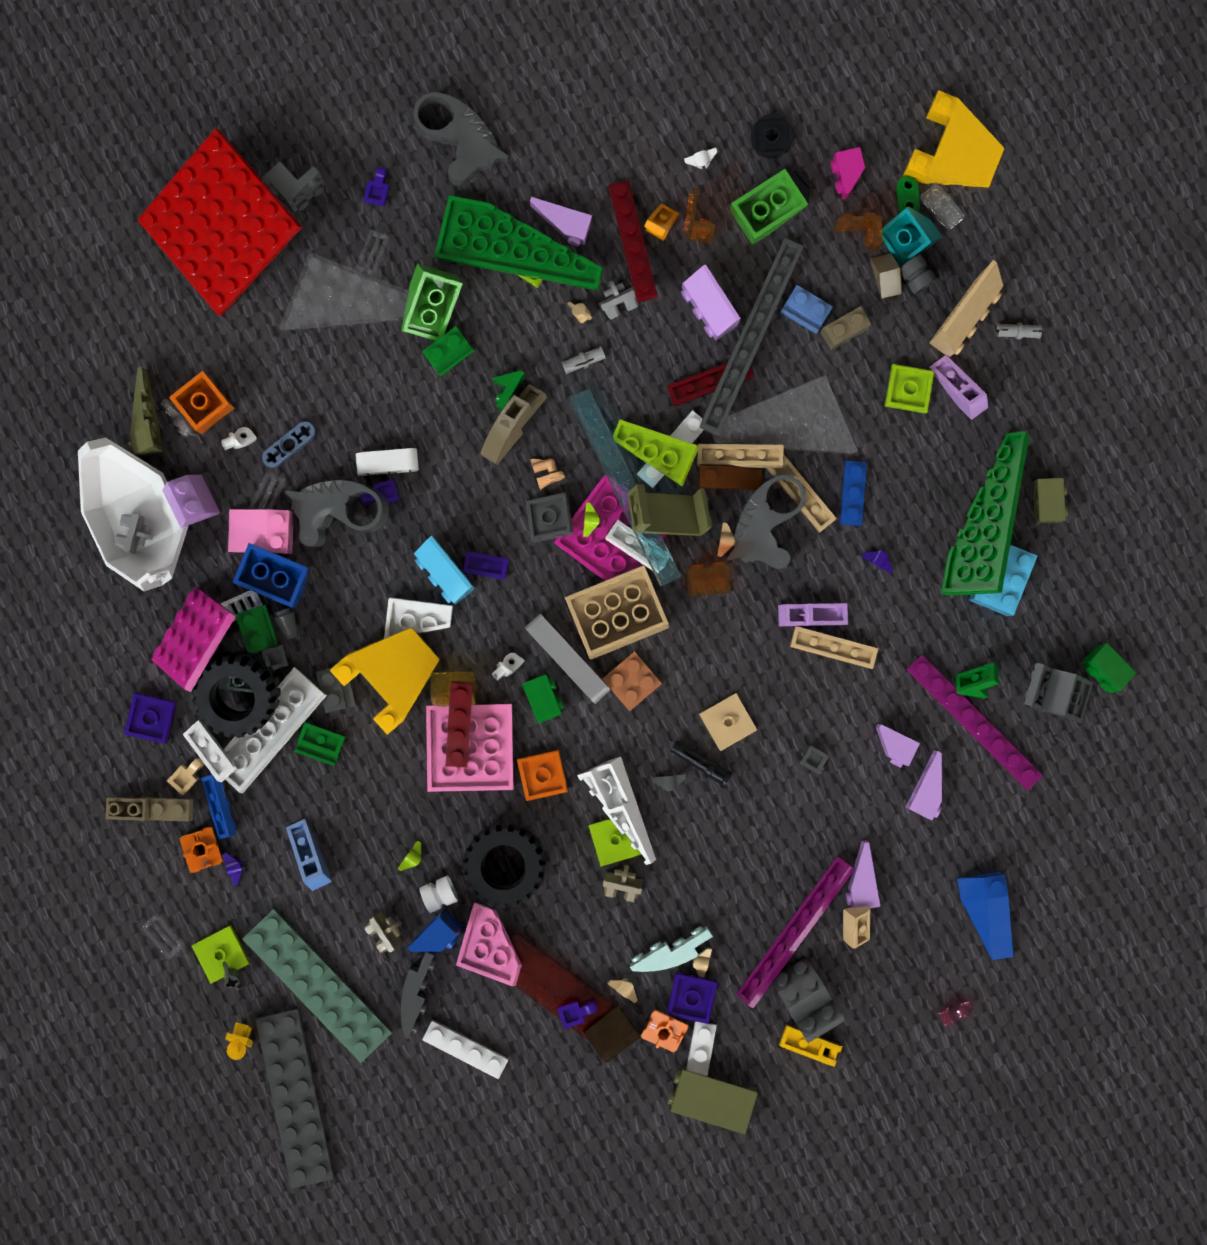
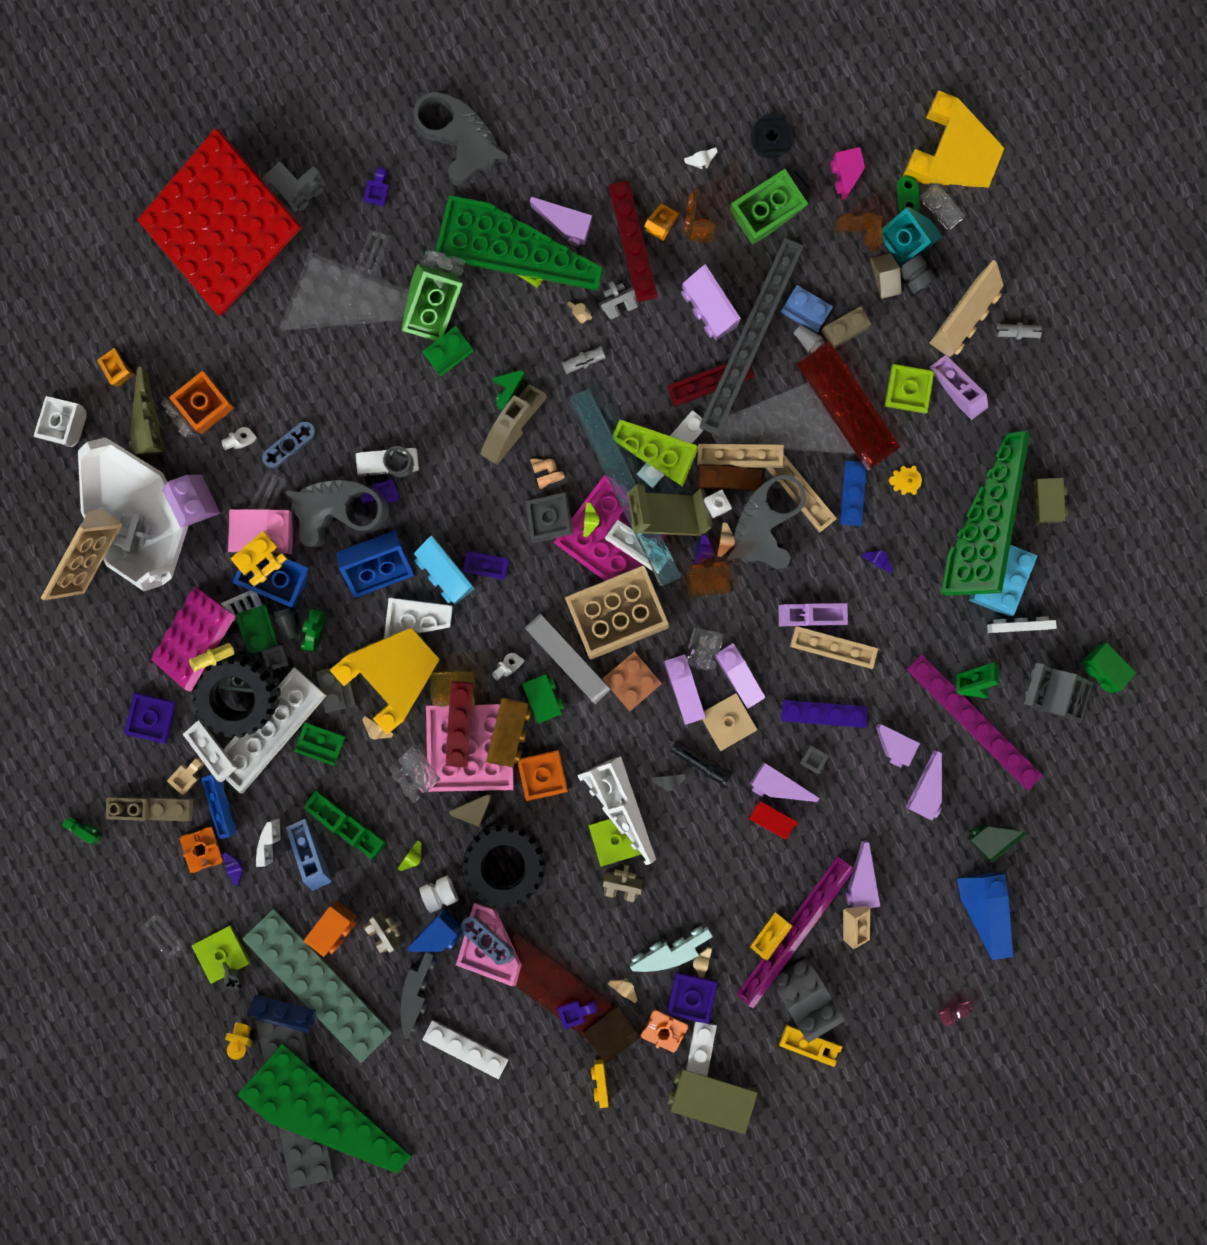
none -> white slope [33,396,87,447]
none -> tan slope [41,509,122,600]
none -> green plate [62,817,102,845]
none -> light orange slope [97,348,135,387]
none -> light yellow axle [189,643,234,672]
none -> yellow plate [230,531,287,587]
none -> green wing [237,1043,412,1174]
none -> dark blue plate [247,995,316,1033]
none -> white slope [256,818,281,867]
none -> green plate [301,609,325,652]
none -> green slope [303,790,387,860]
none -> orange brick [304,901,357,957]
none -> blue slope [336,530,414,598]
none -> tan piece [362,716,394,740]
none -> dark grey wheel [383,446,415,478]
none -> clear plate [389,746,440,803]
none -> clear plate [421,251,465,276]
none -> dark tan slope [449,793,492,827]
none -> sand blue beam [461,917,514,965]
none -> pearl gold slope [486,698,532,767]
none -> yellow plate [591,1059,609,1108]
none -> lavender slope [665,655,705,725]
none -> clear plate [686,628,724,670]
none -> dark purple piece [693,534,714,566]
none -> white bracket [704,490,732,518]
none -> lavender slope [714,643,765,709]
none -> red panel [748,800,798,840]
none -> lavender slope [750,762,820,802]
none -> yellow plate [750,912,792,961]
none -> dark purple plate [781,700,868,728]
none -> light grey cone [794,325,826,355]
none -> clear red plate [796,341,900,471]
none -> yellow piece [889,466,922,495]
none -> dark green slope [967,825,1026,863]
none -> white plate [987,616,1057,633]

